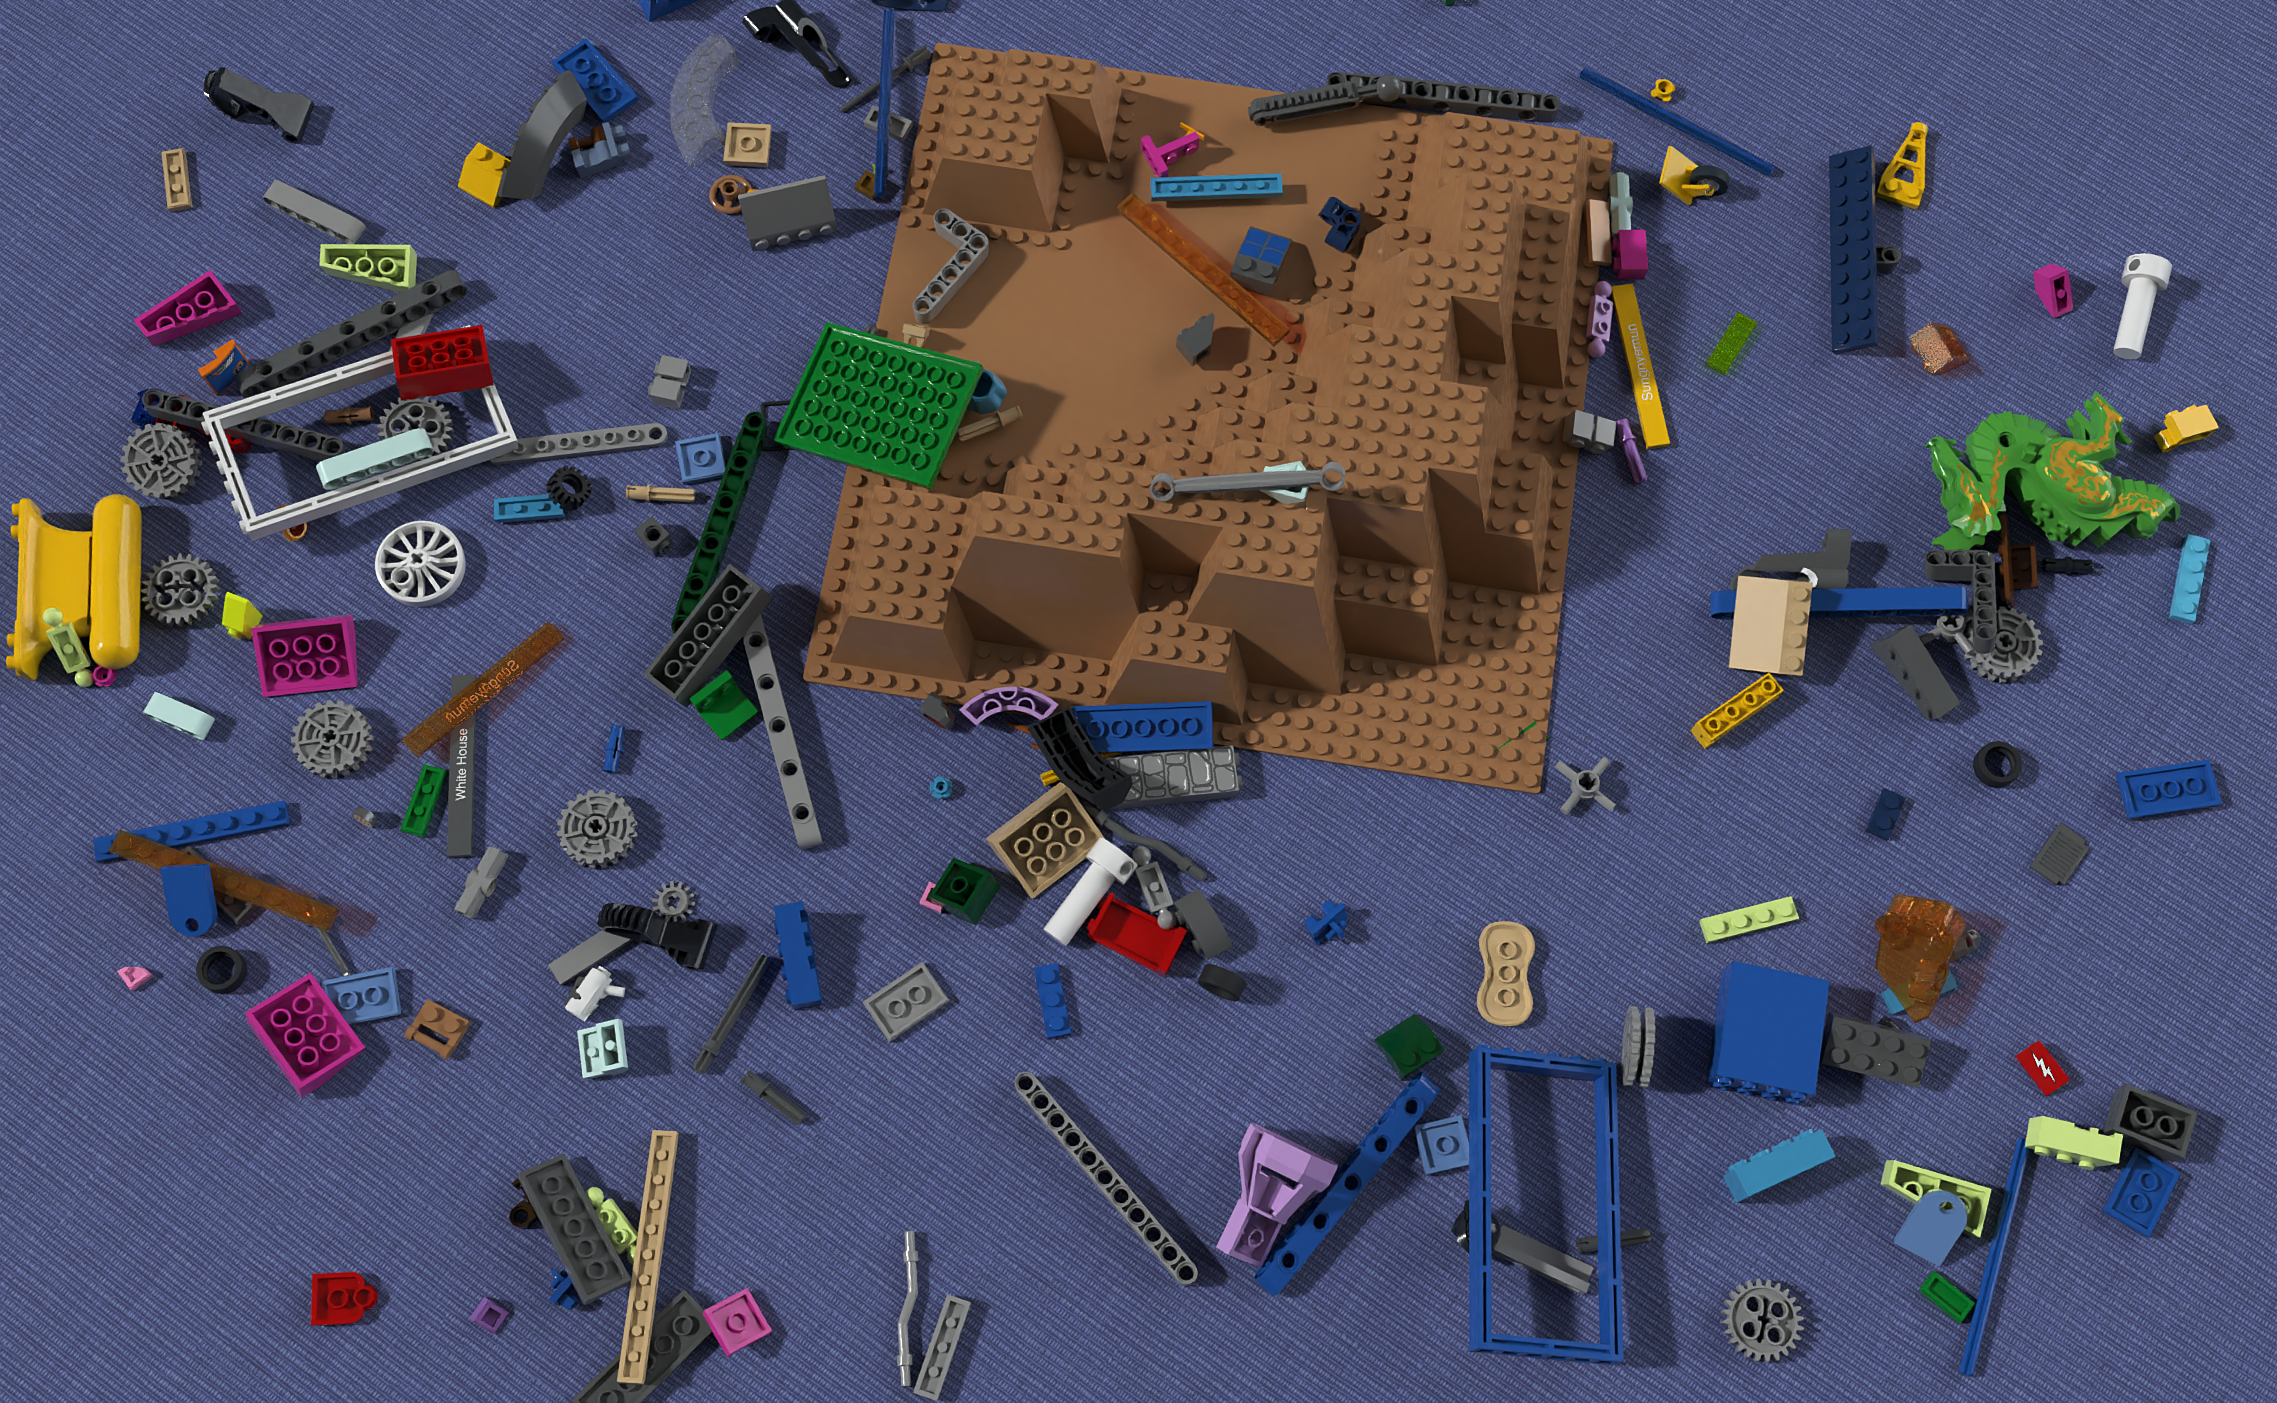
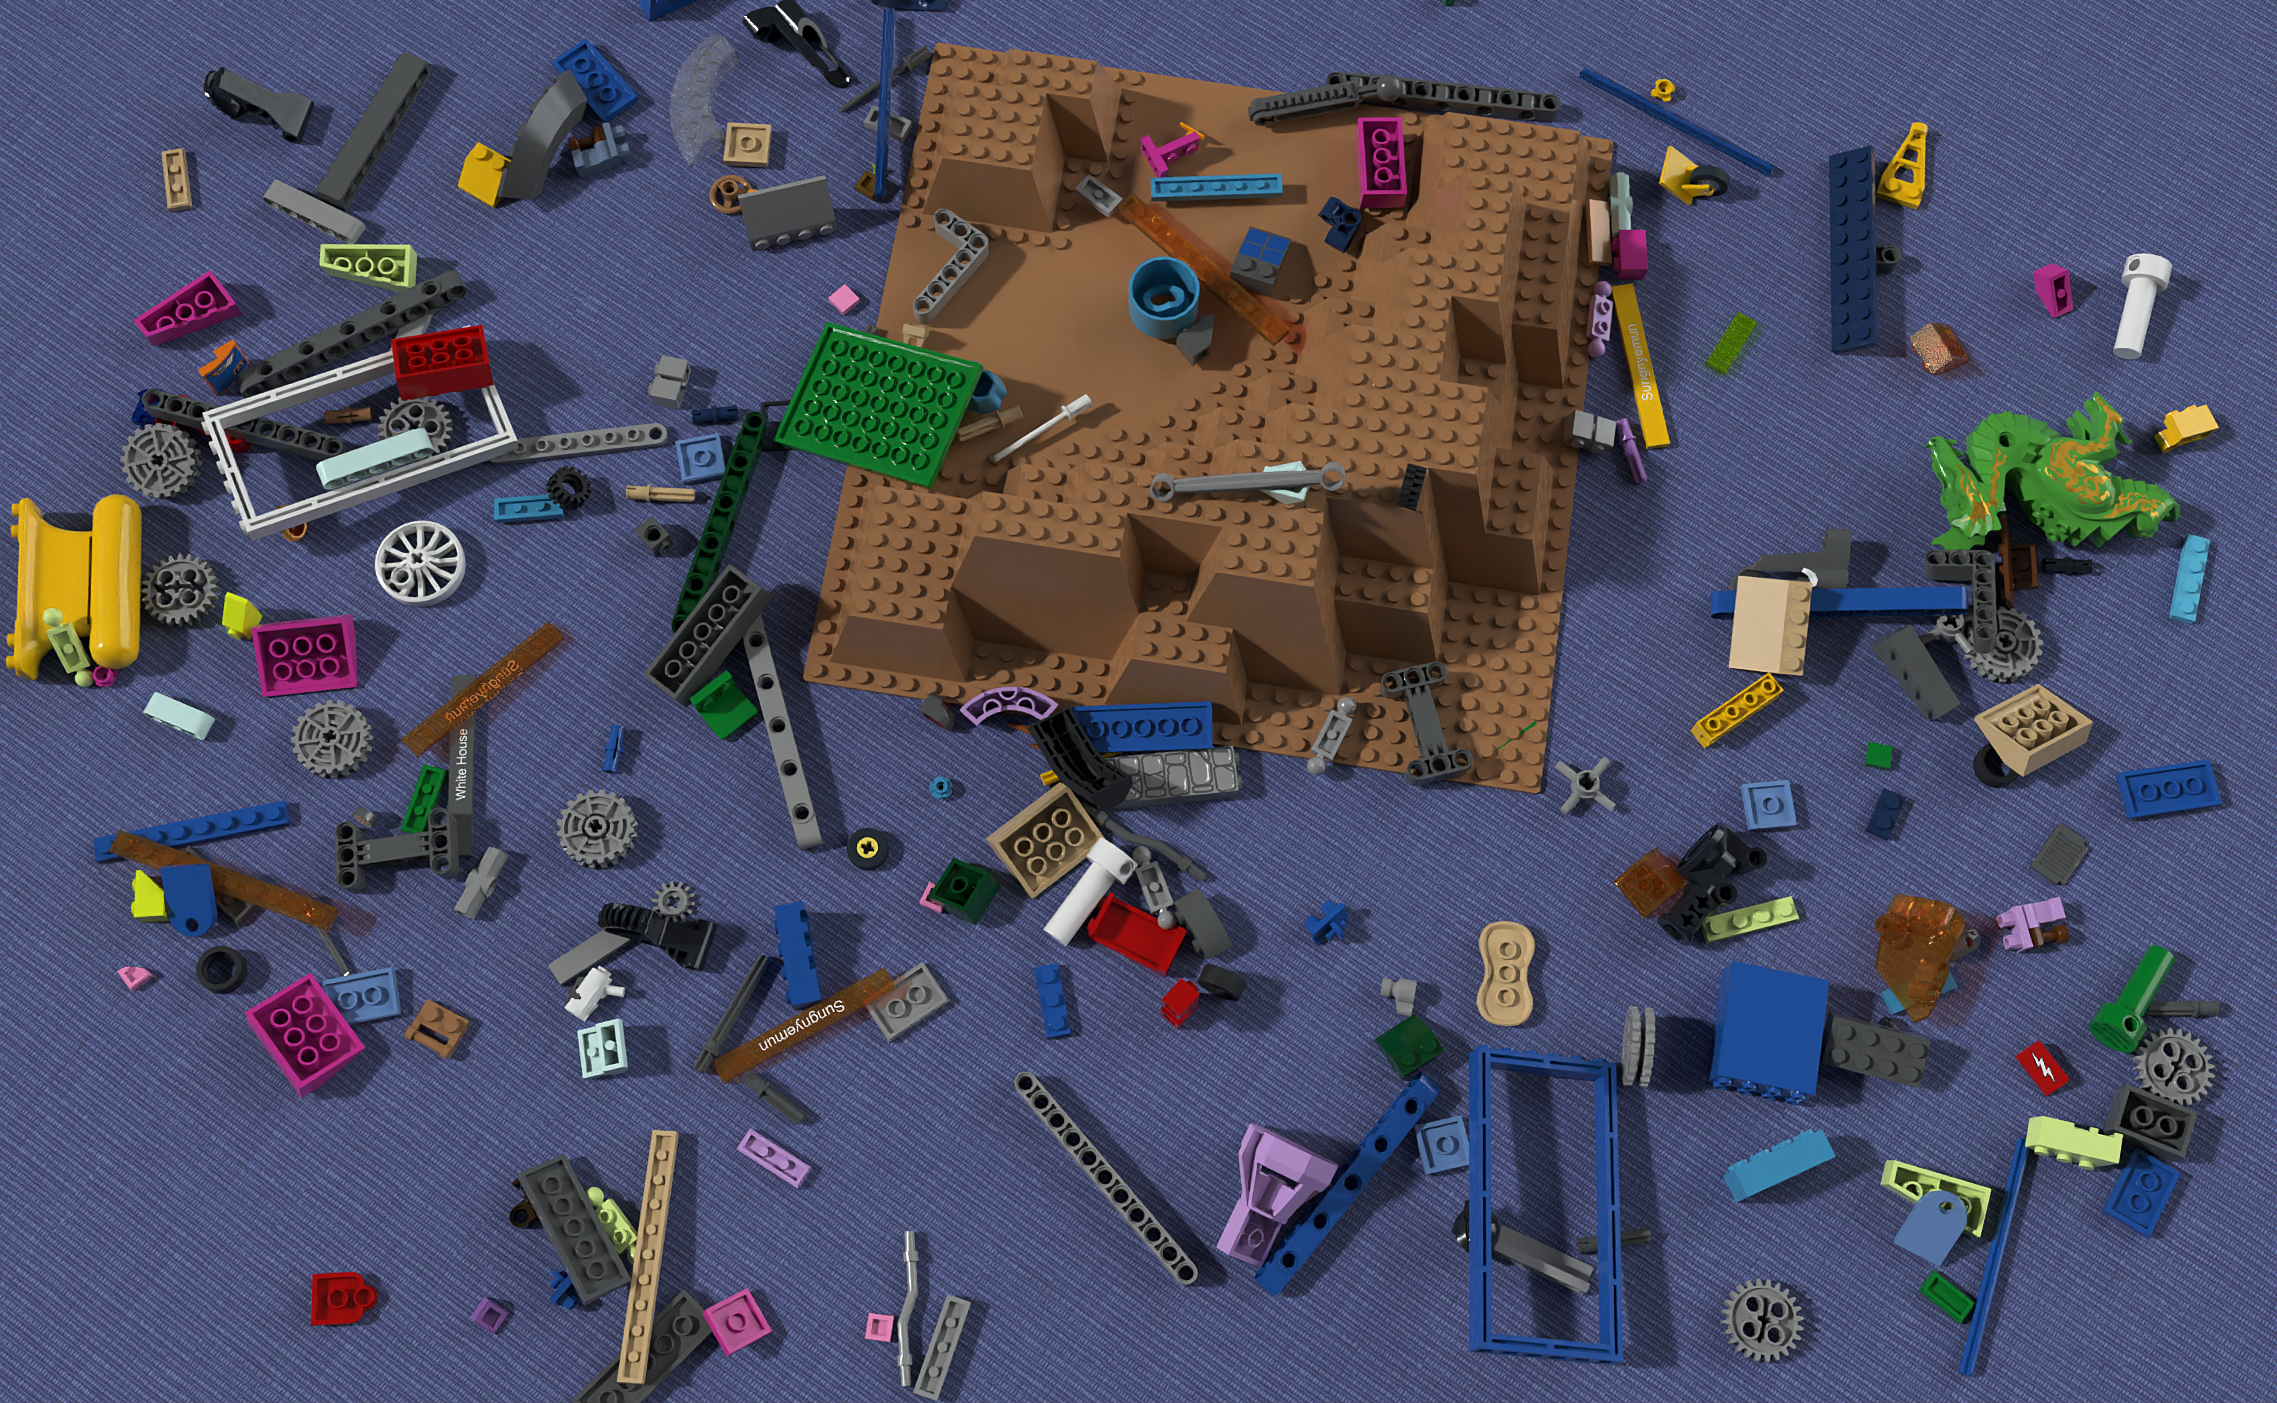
none -> neon yellow slope [131,870,170,923]
none -> dark grey brick [316,52,432,211]
none -> dark grey beam [335,808,459,894]
none -> dark blue pin [691,405,739,425]
none -> clear orange tile [712,967,897,1084]
none -> lavender tile [737,1128,812,1190]
none -> bright pink tile [828,284,860,316]
none -> black bush [846,828,890,871]
none -> bright pink tile [865,1313,895,1343]
none -> white piece [992,394,1093,462]
none -> light grey plate [1075,174,1123,218]
none -> dark azure piece [1128,257,1199,339]
none -> red arch [1160,978,1200,1029]
none -> light grey plate [1307,696,1356,775]
none -> dark pink brick [1355,117,1407,208]
none -> dark grey beam [1379,662,1474,786]
none -> light grey piece [1380,977,1417,1016]
none -> black tyre [1397,463,1427,511]
none -> clear orange slope [1613,848,1687,919]
none -> black piece [1657,822,1767,946]
none -> medium blue plate [1740,780,1797,832]
none -> green tile [1865,742,1893,771]
none -> tan slope [1974,684,2093,777]
none -> lavender hips [1997,897,2069,953]
none -> green piece [2089,945,2176,1053]
none -> light grey gear [2132,1028,2215,1107]
none -> dark grey axle [2145,999,2220,1018]

